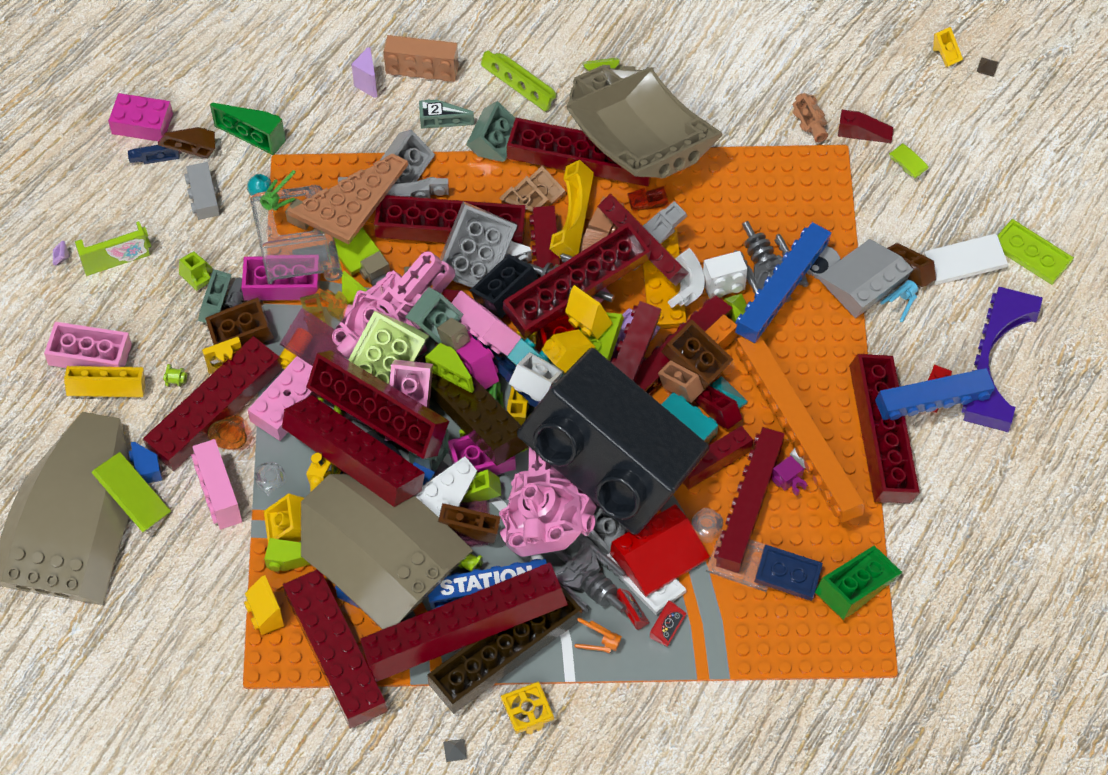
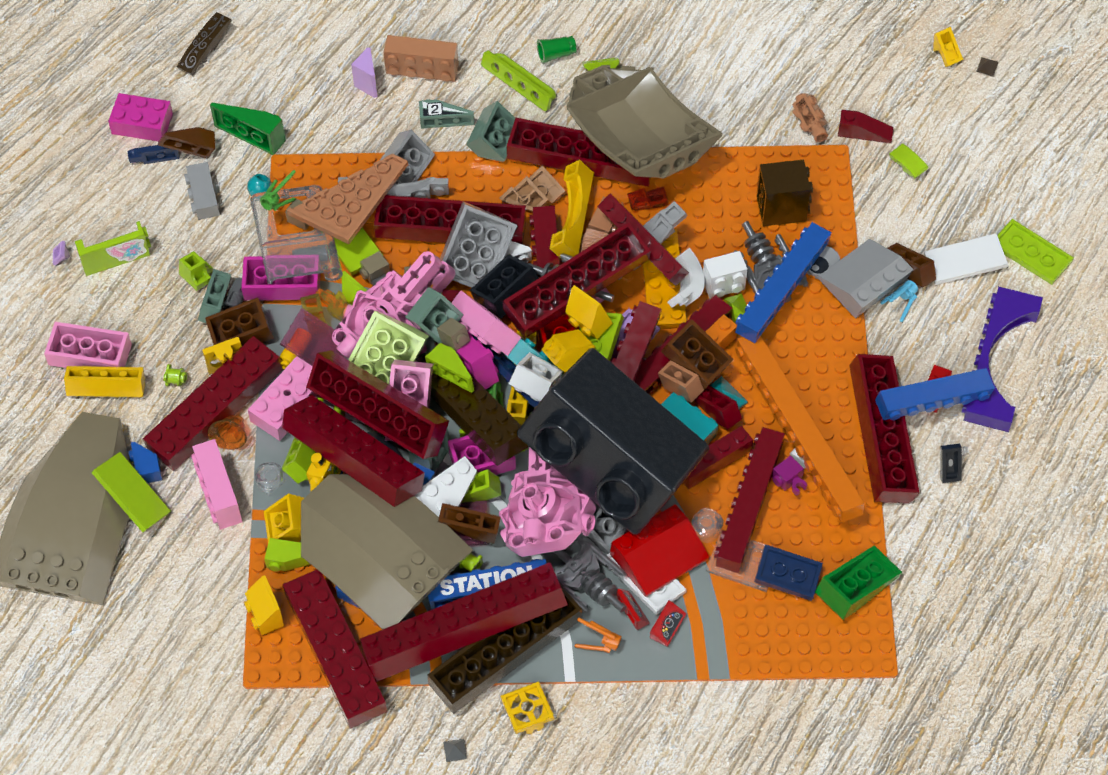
none -> dark brown slope [176,12,232,76]
none -> lime slope [282,437,315,484]
none -> green plant [537,36,577,64]
none -> dark brown container [756,159,813,227]
none -> black piece [940,443,968,483]

